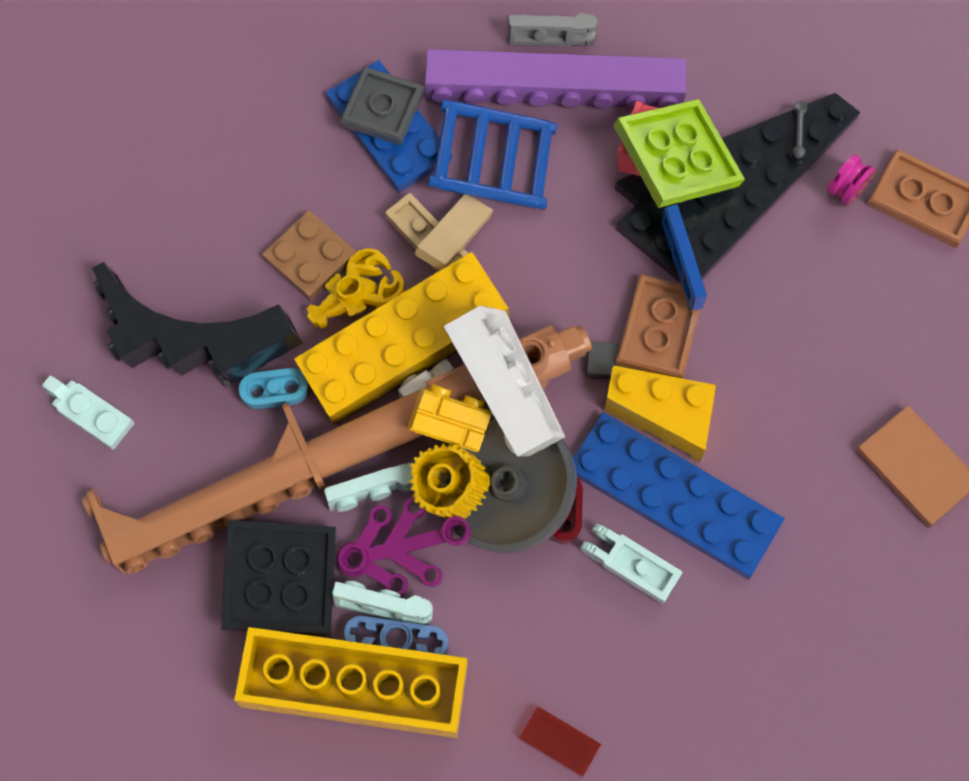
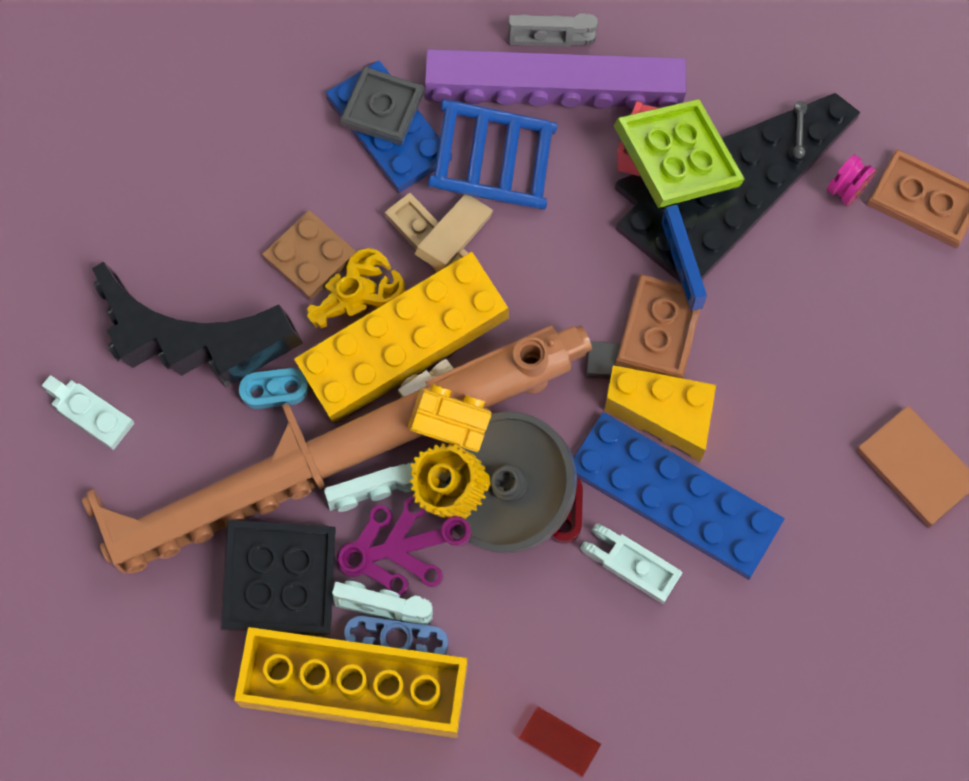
white wedge [444,306,565,457] -> none

